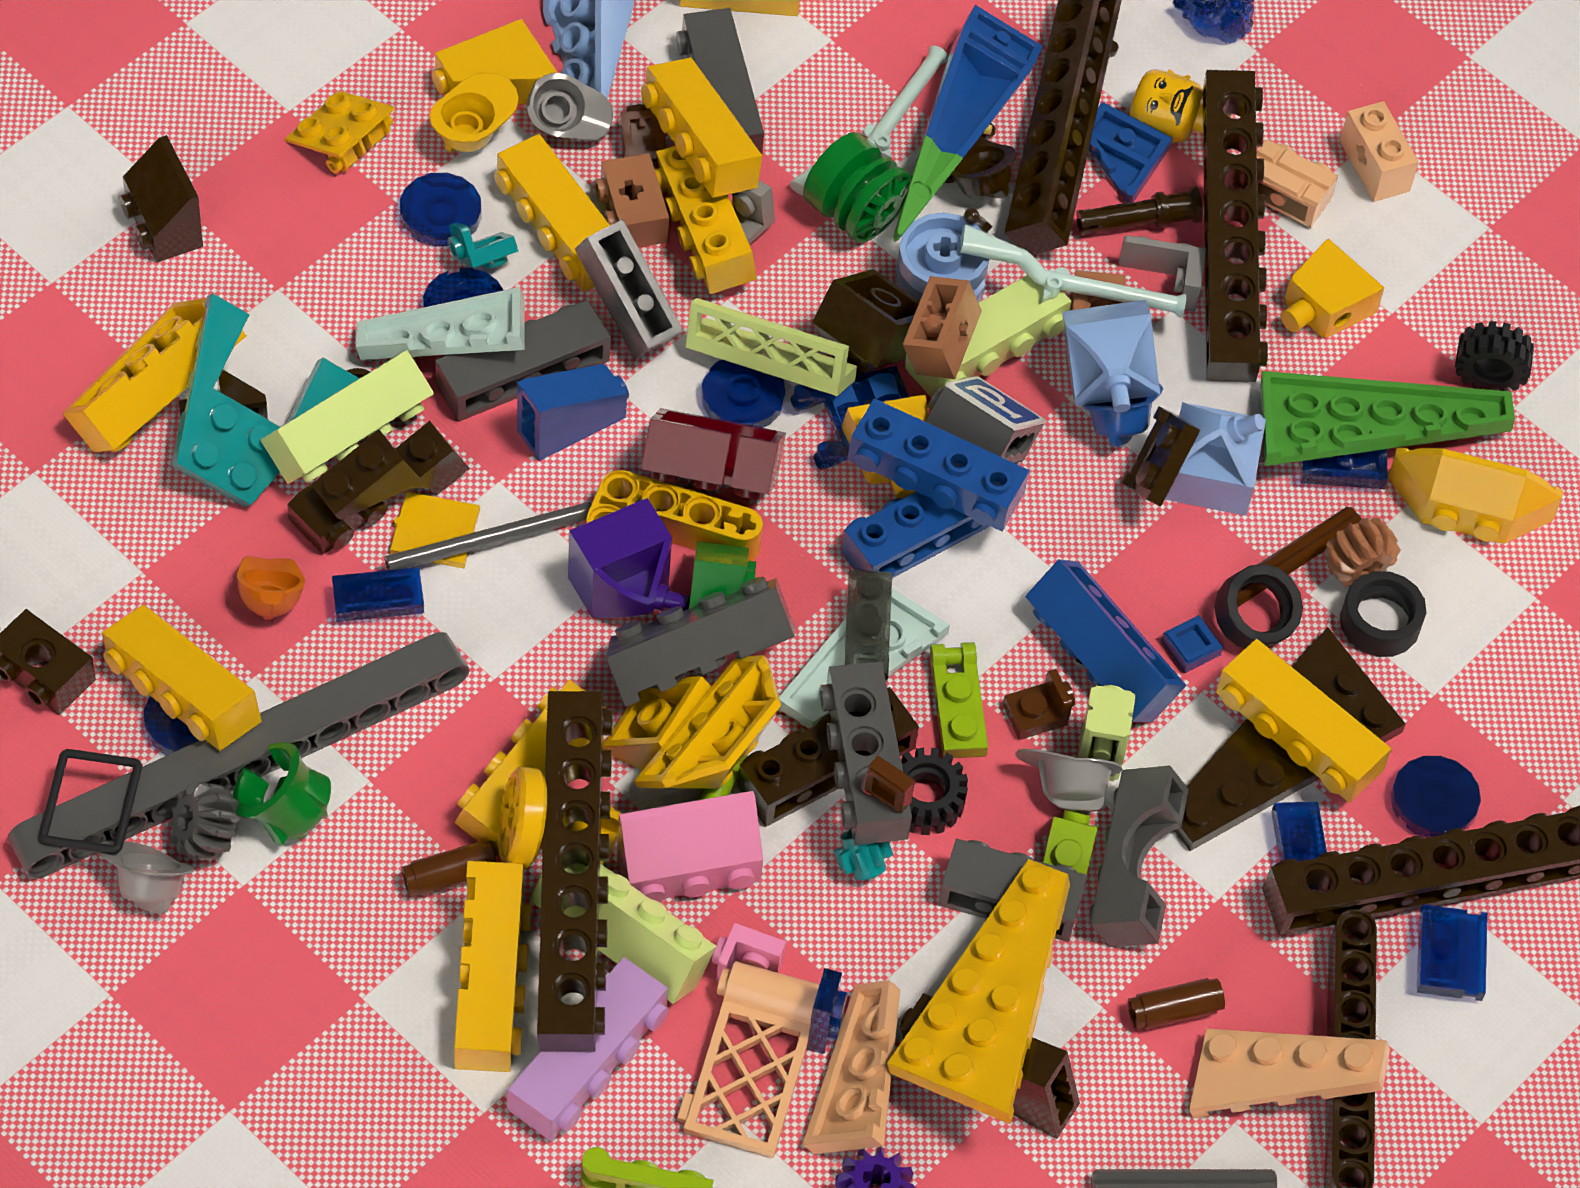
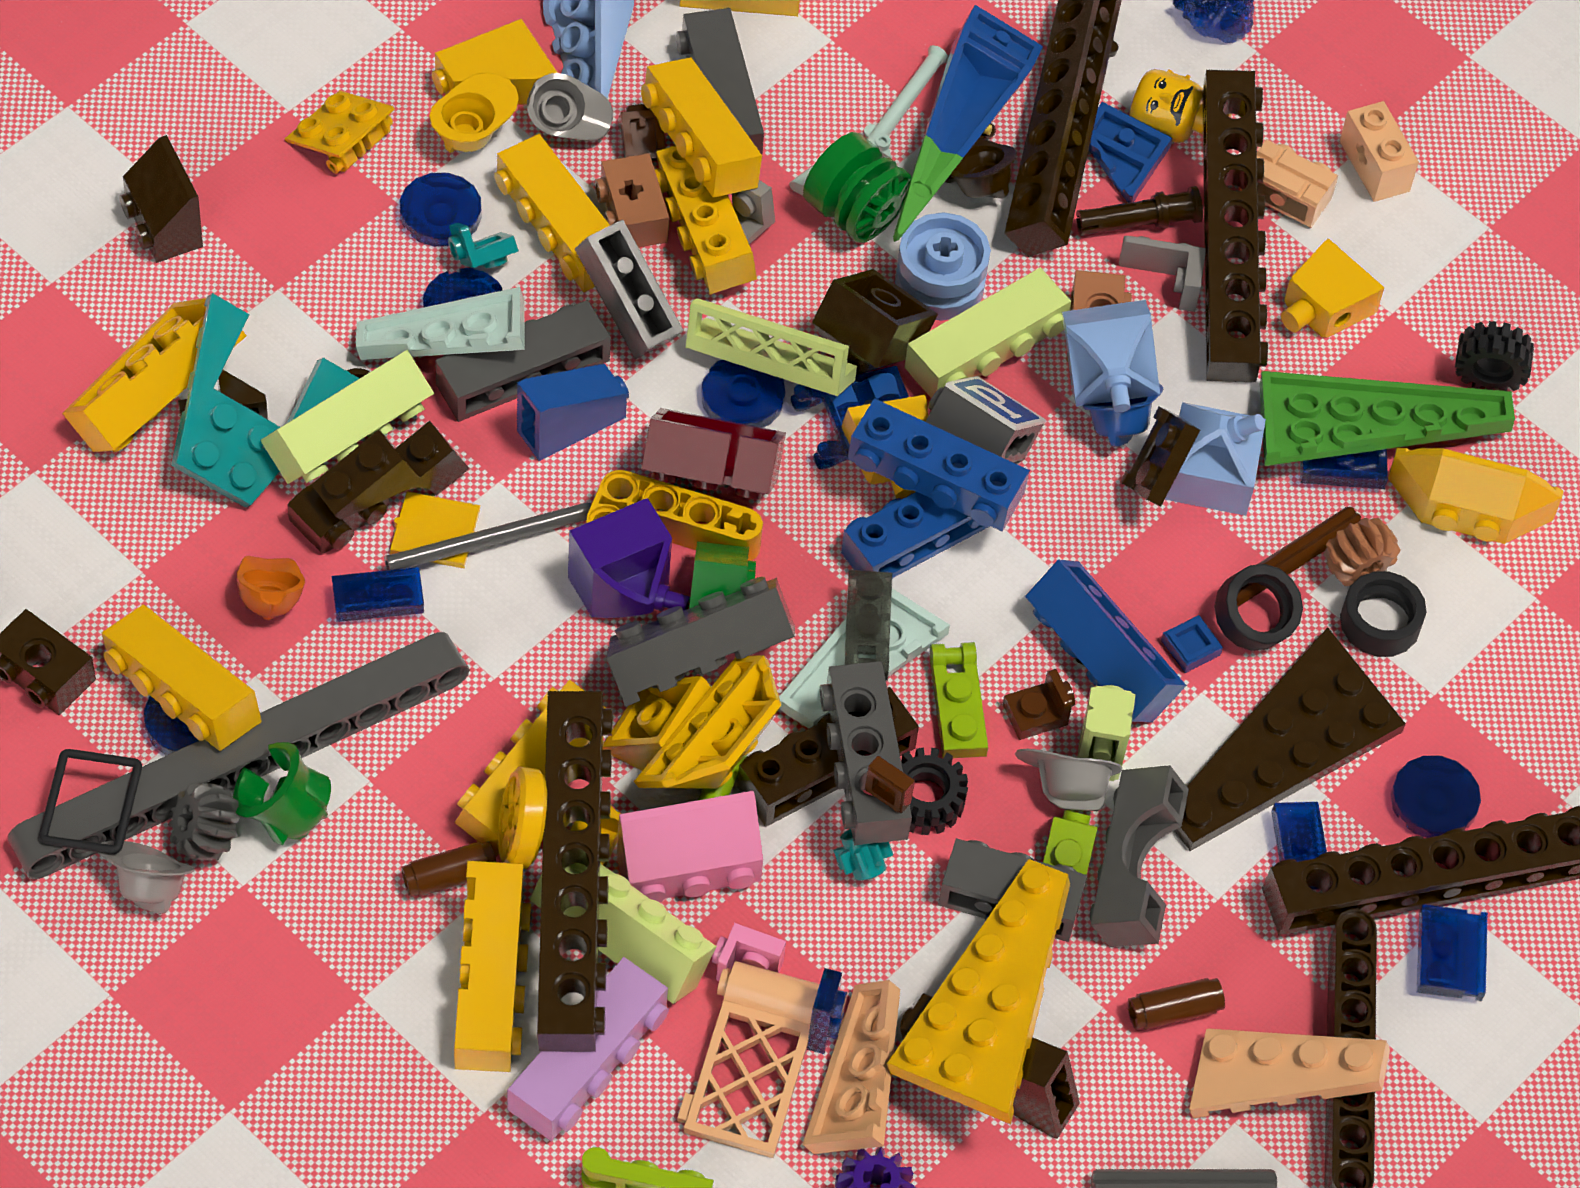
nougat brick [903,276,982,379] -> none
light aqua piece [960,224,1186,318] -> none
dark brown hinge [963,208,993,233] -> none
yellow brick [1216,639,1392,803] -> none

